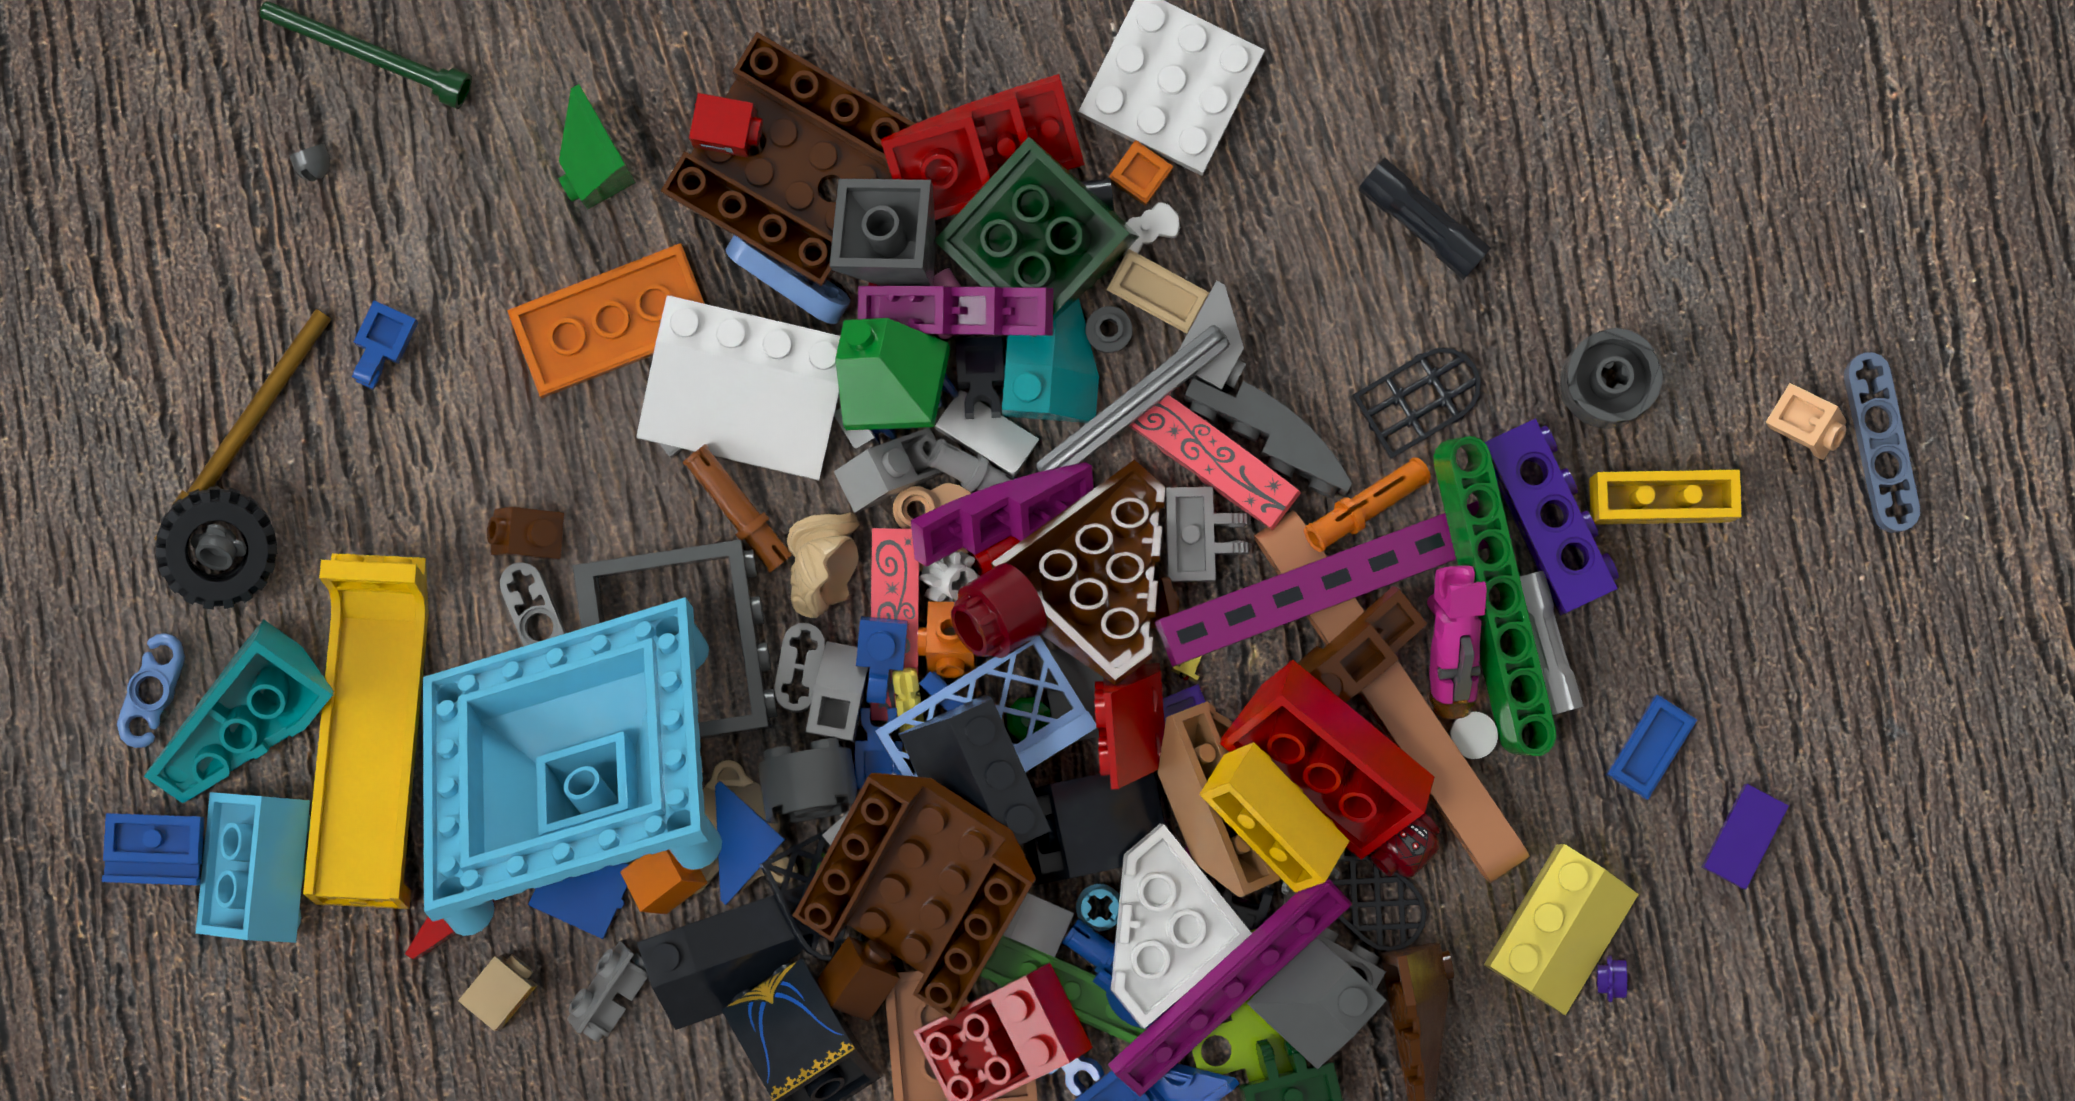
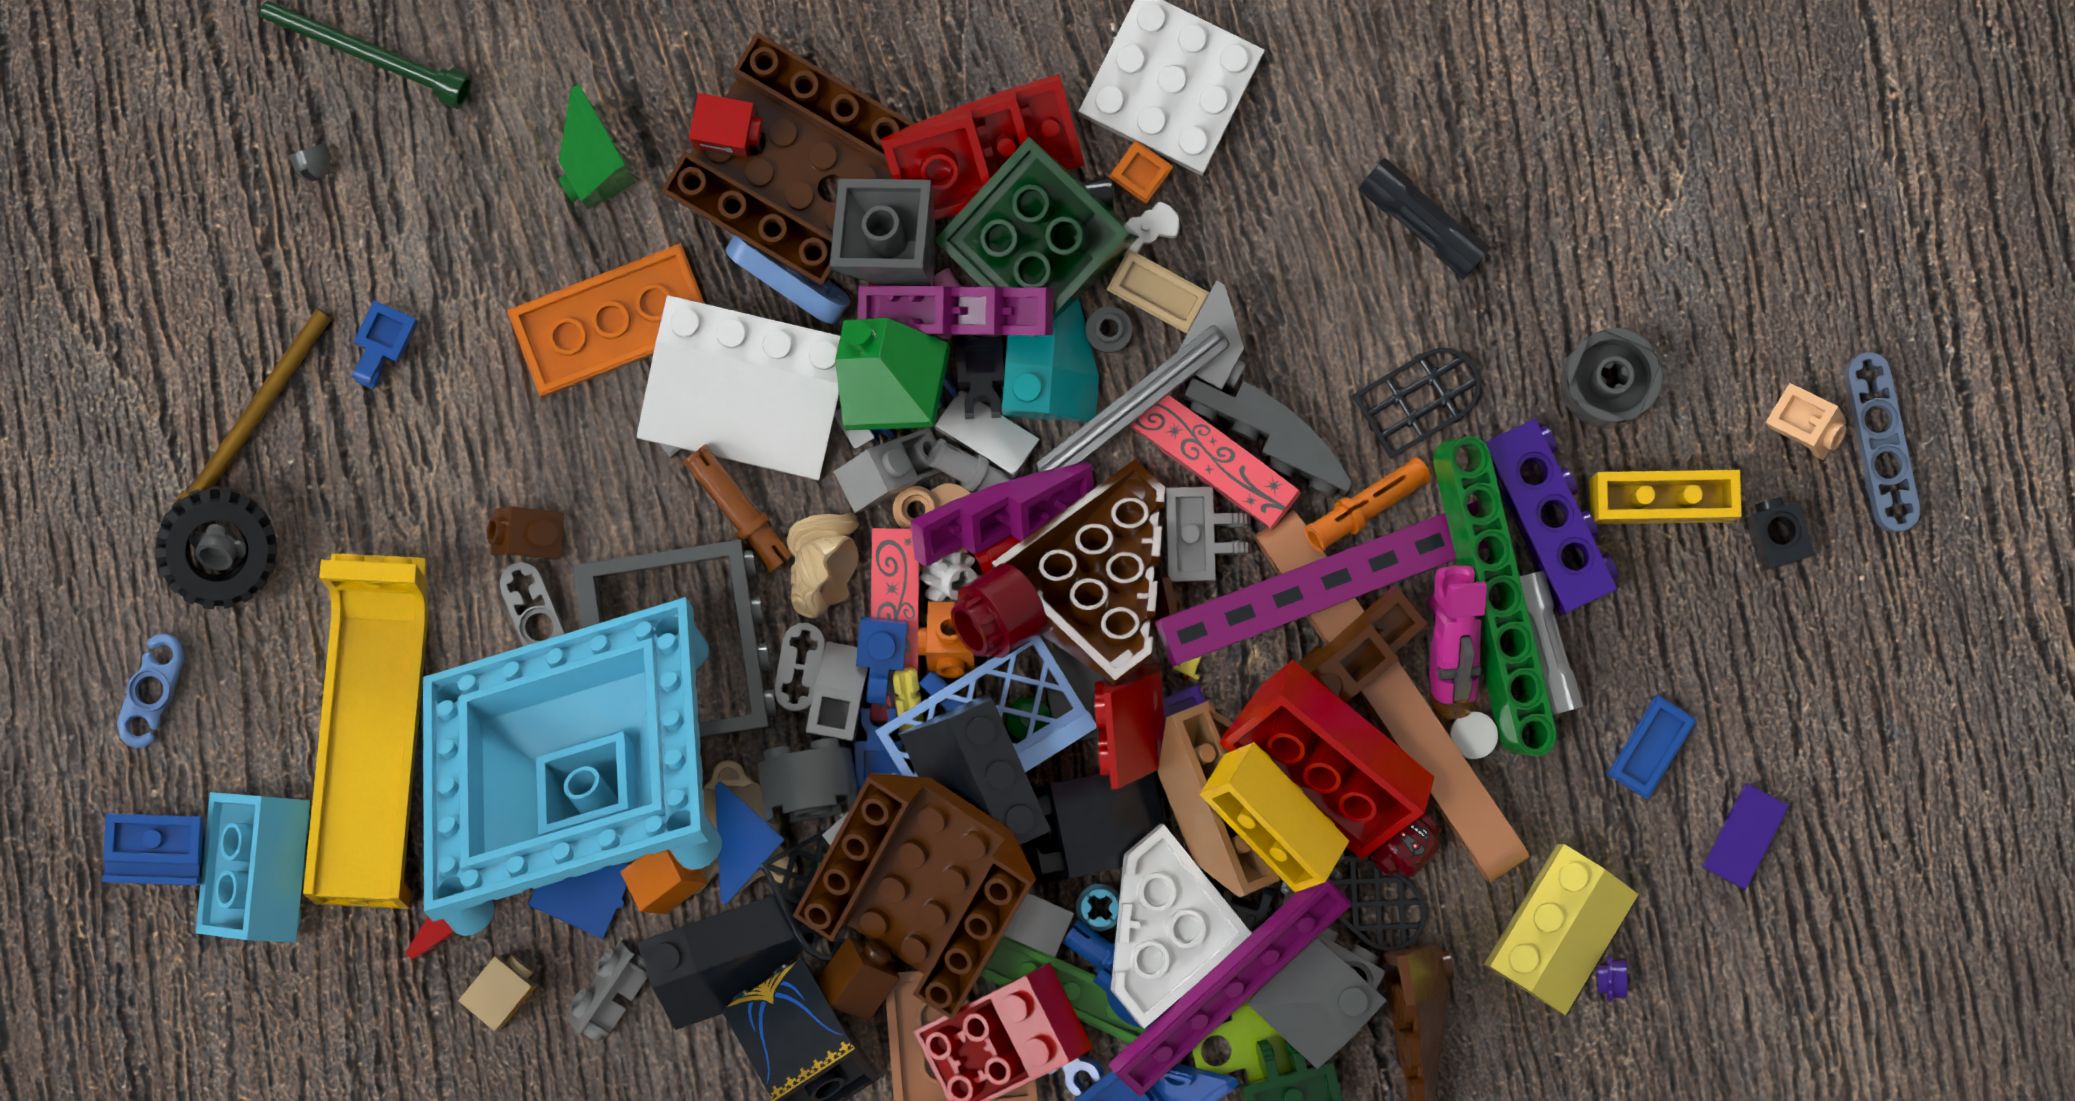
teal wedge [144,619,334,803] -> none
none -> black brick [1744,497,1815,572]

